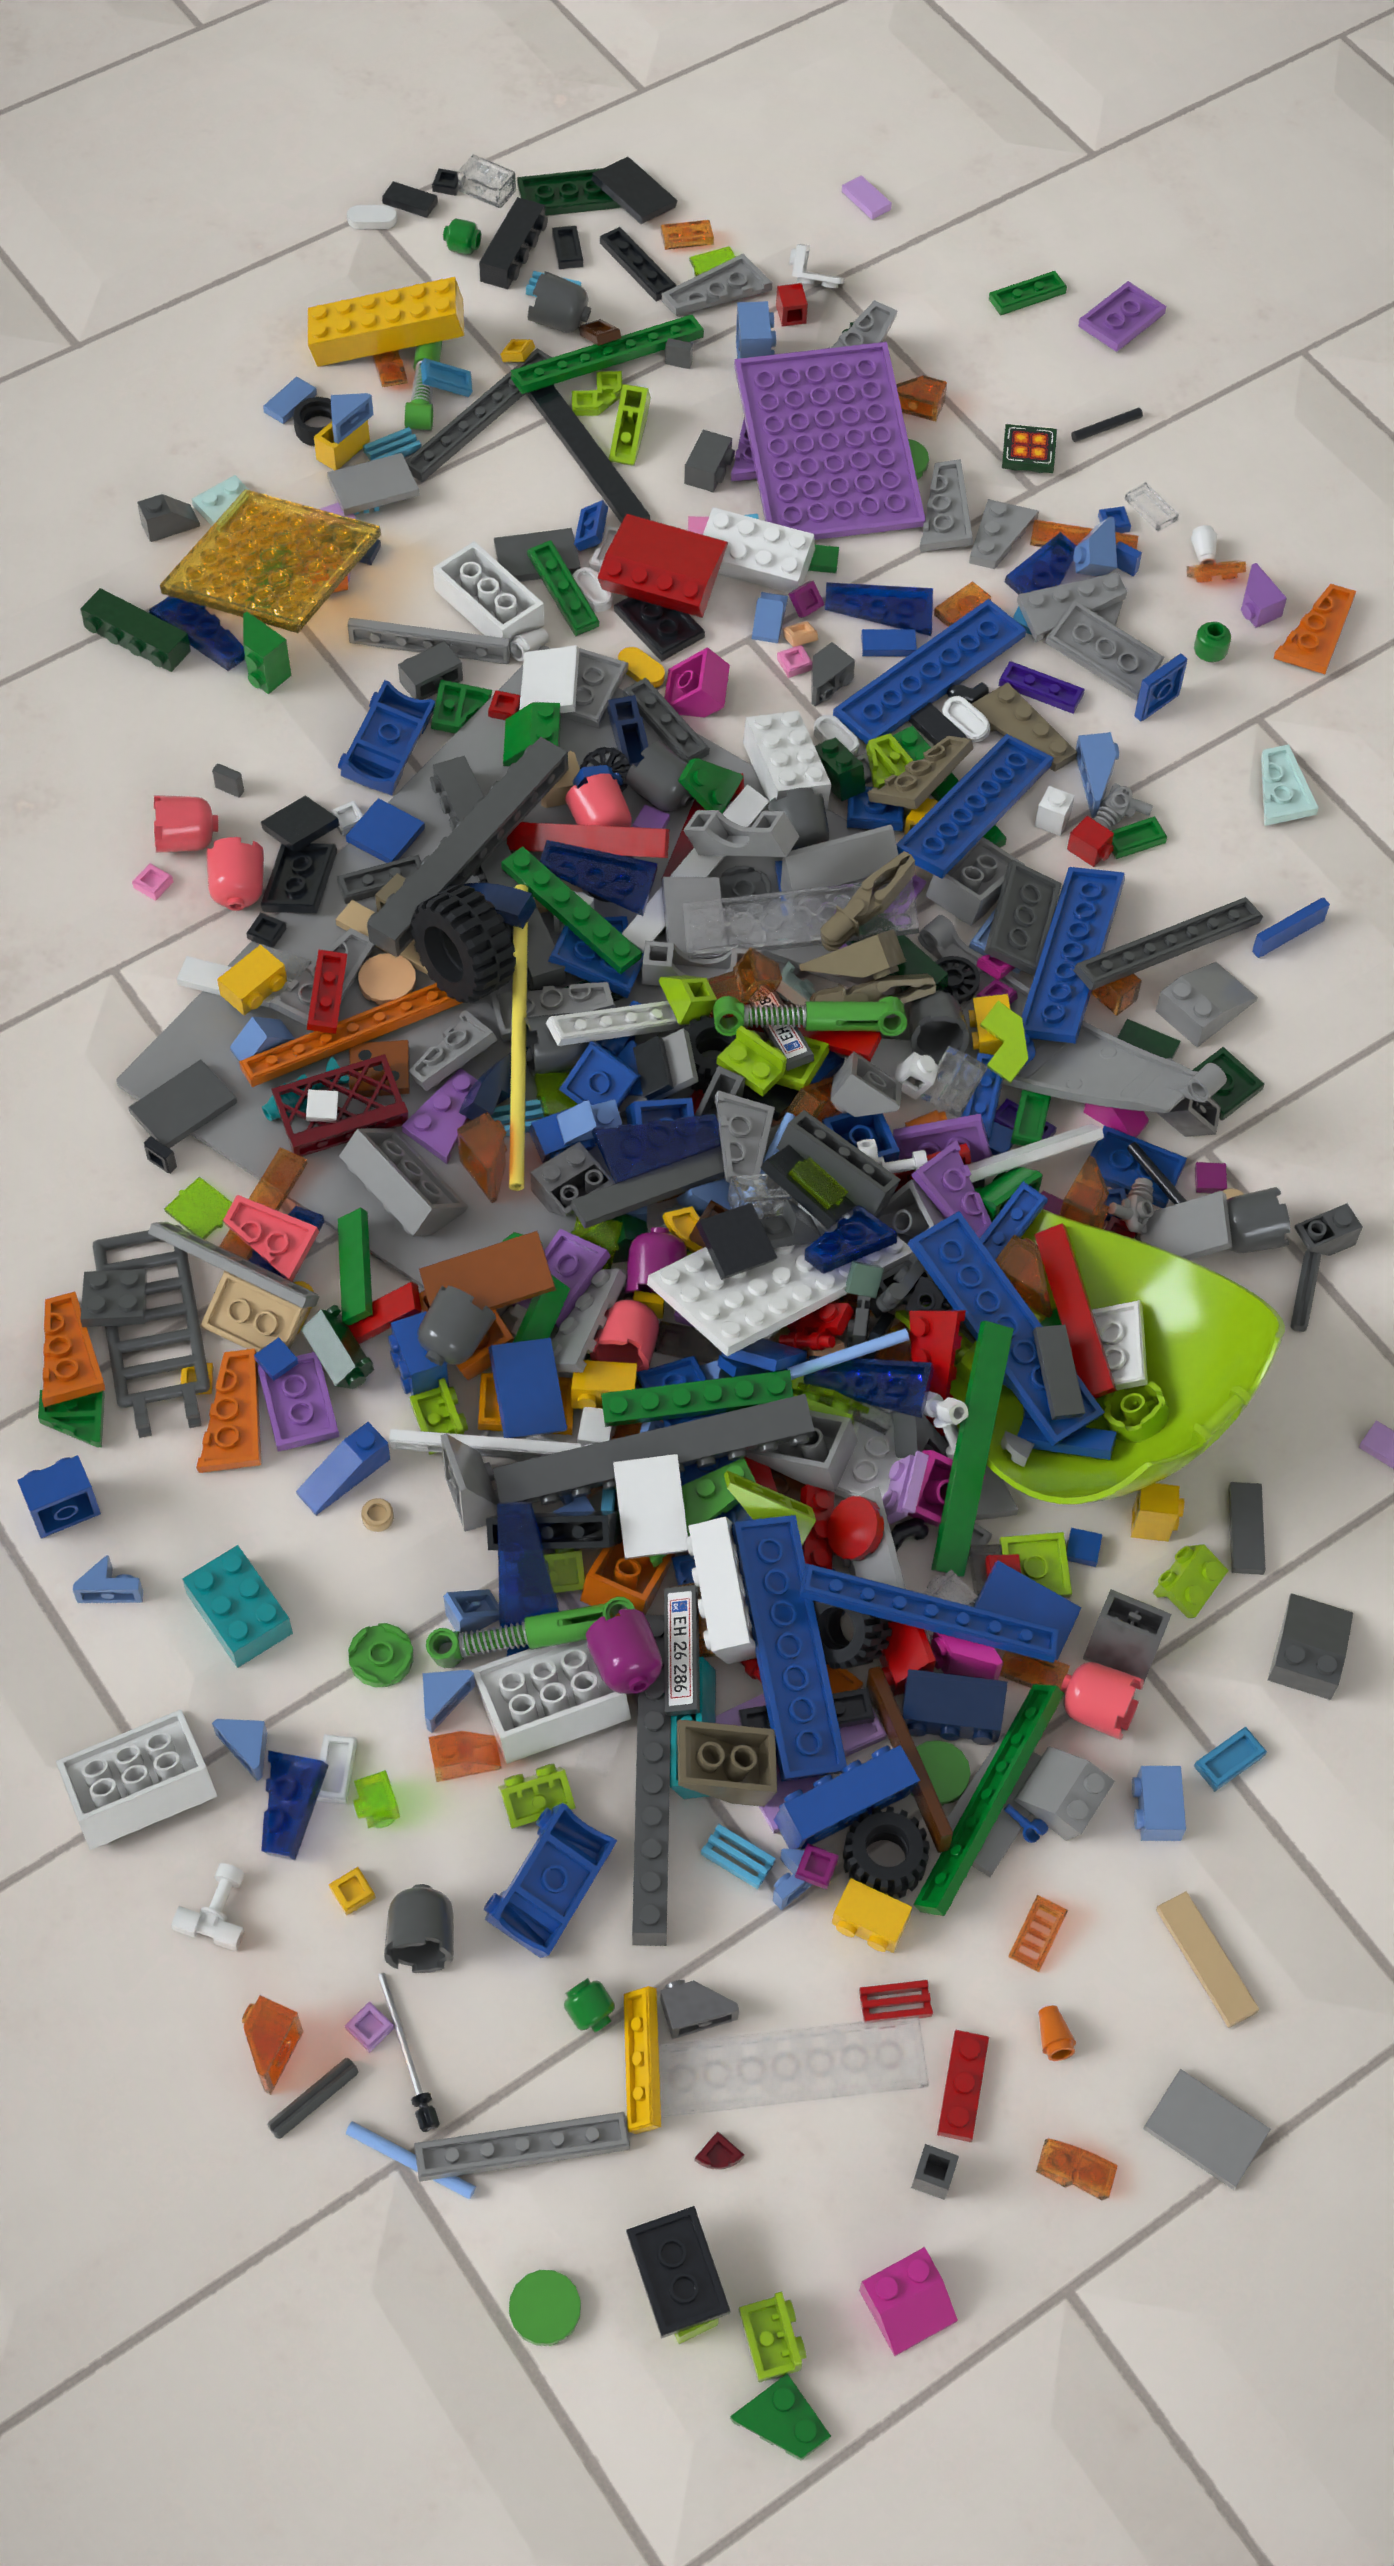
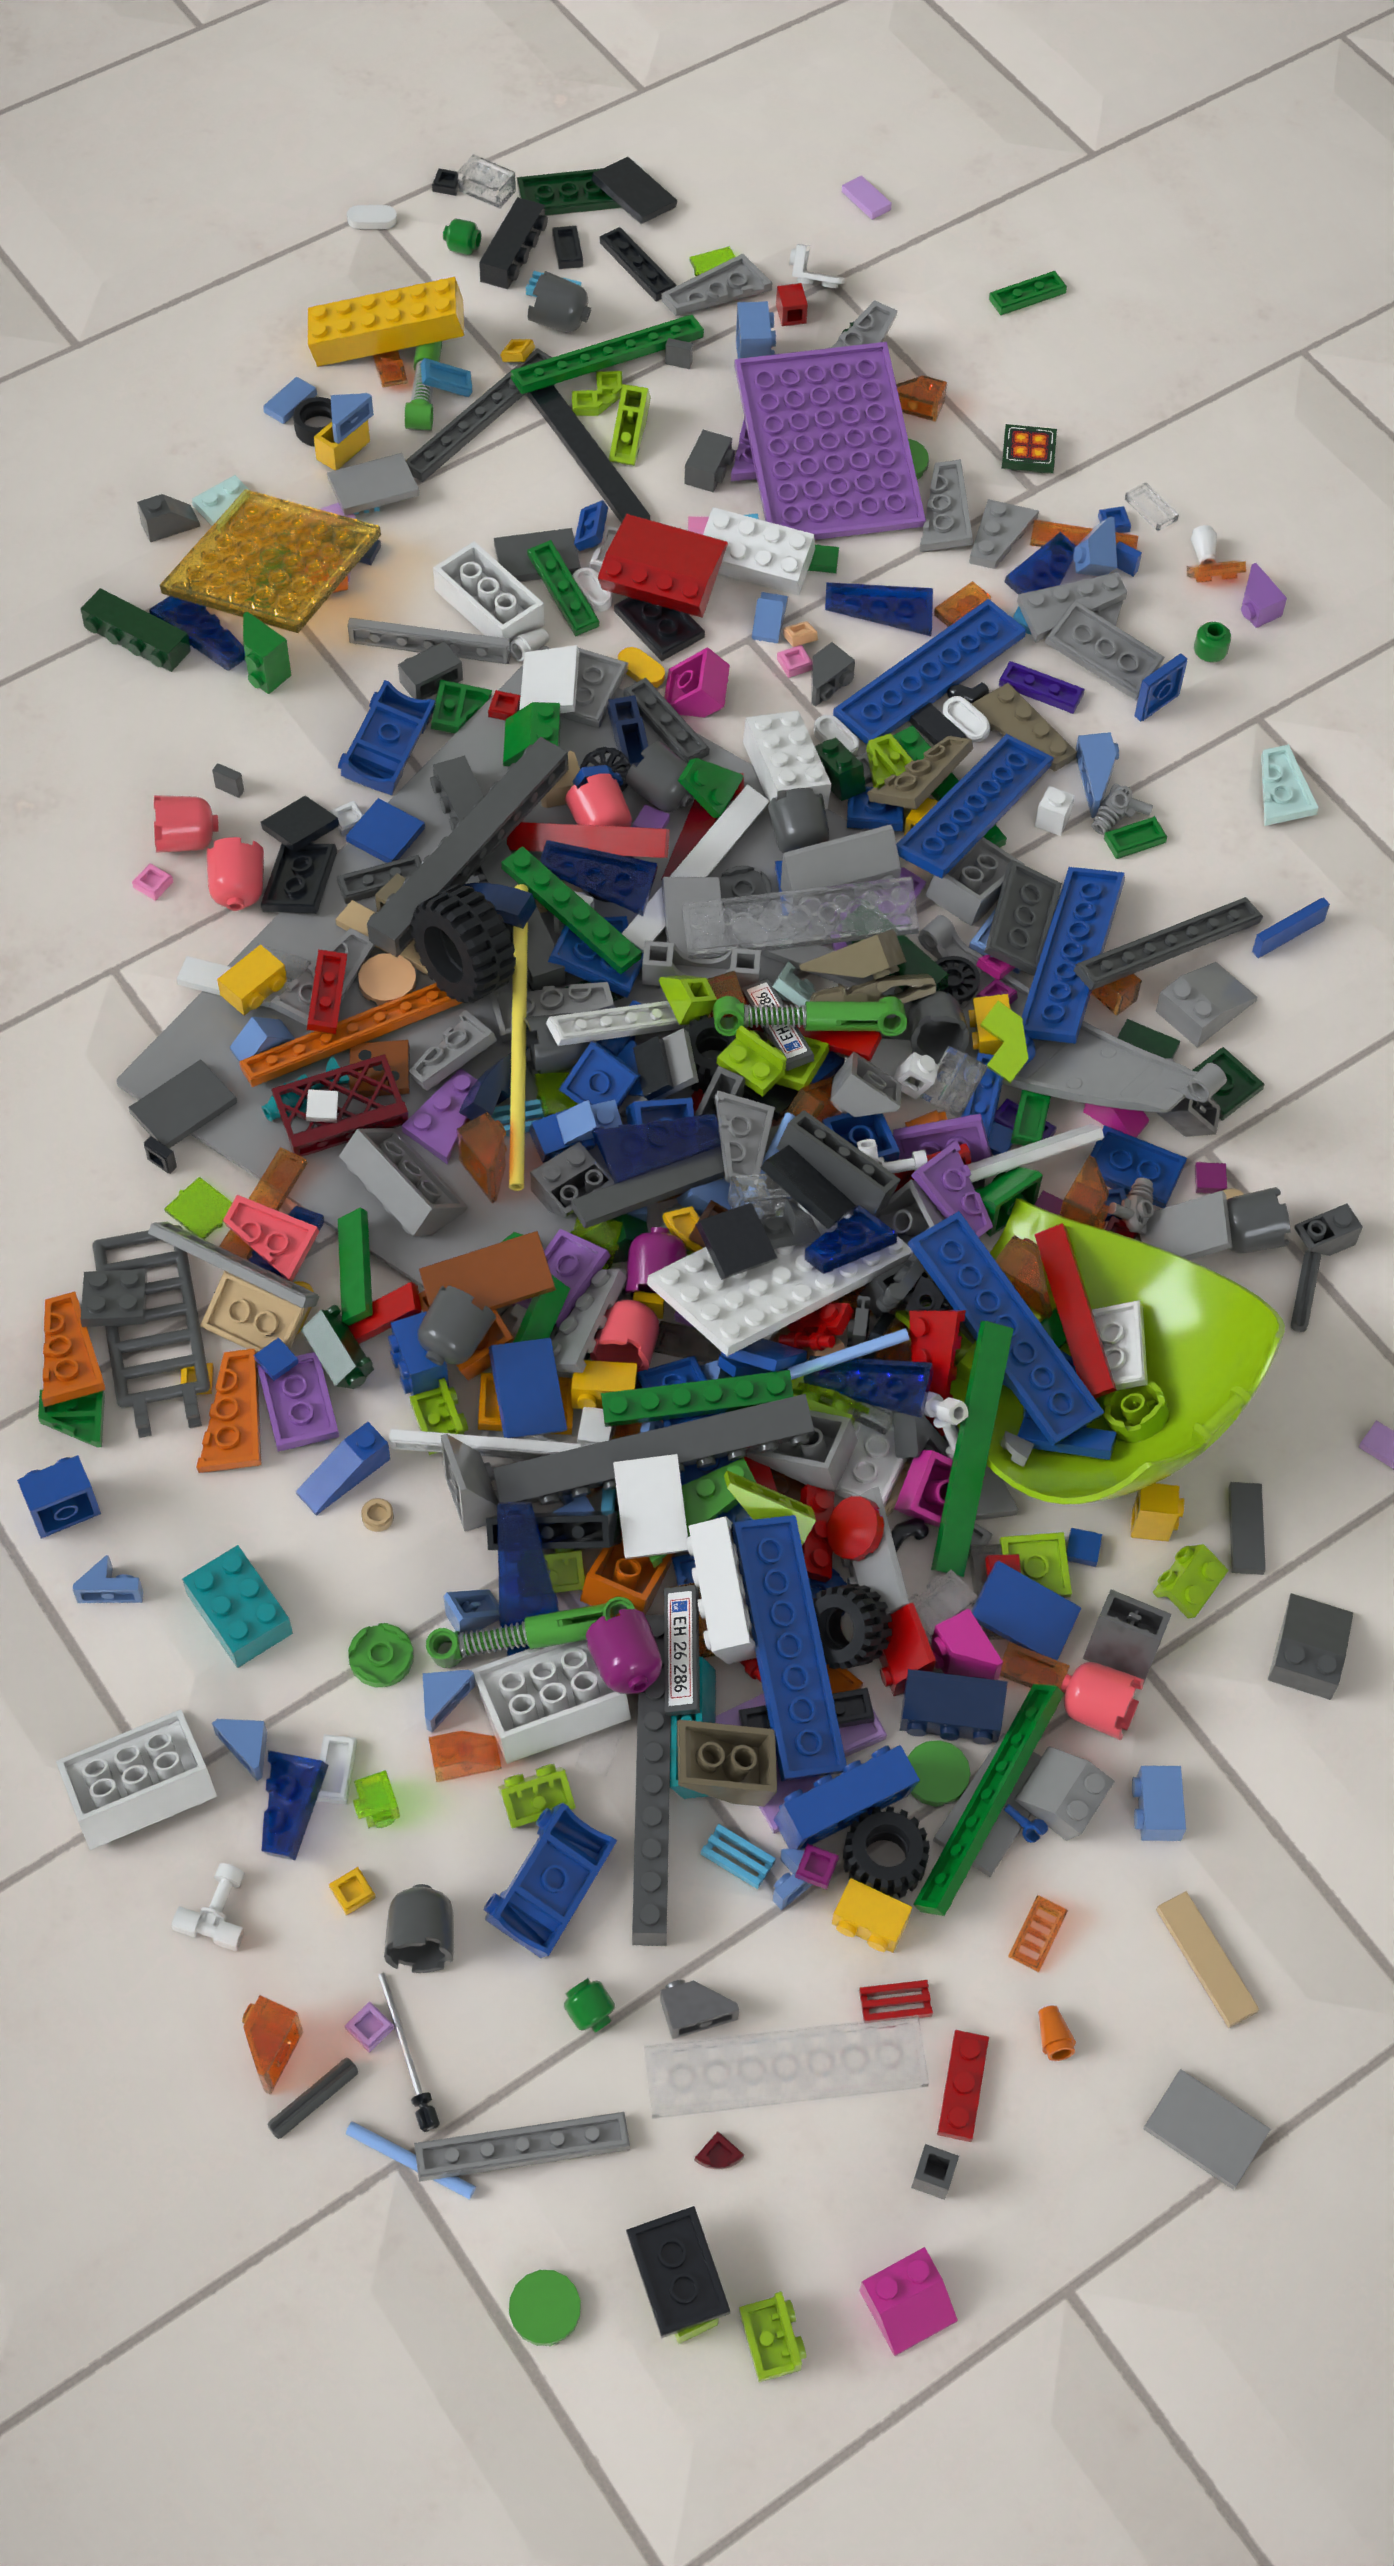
black tile [246,912,287,949] -> none
medium azure tile [363,427,422,461] -> none
black tile [382,181,438,218] -> none
reddish brown tile [579,319,621,346] -> none
yellow tile [623,1986,661,2134] -> none
clear orange plate [661,220,714,250] -> none
light grey arch [683,810,800,857] -> none
green wing [730,2373,831,2461] -> none
clear orange slope [733,947,783,1003] -> none
magenta plate [788,580,825,618] -> none
clear neon green piece [788,1157,849,1210] -> none
blue tile [799,1564,1059,1663] -> none
dark tan arm [820,851,915,952] -> none
sand green tile [845,1261,884,1298] -> none
blue tile [861,629,917,656] -> none
reddish brown tile [866,1666,953,1853] -> none
lavender plate [882,1451,929,1524] -> none
blue tile [980,1182,1048,1266] -> none
dark grey tile [1033,1325,1085,1420] -> none
clear orange slope [1036,2138,1118,2201] -> none
red brick [1067,816,1114,867] -> none
black bar [1071,407,1143,442] -> none
medium lavender plate [1078,281,1166,352] -> none
black bar [1127,1142,1187,1205] -> none
dark azure tile [1194,1727,1267,1792] -> none
orange wing [1273,584,1356,674] -> none

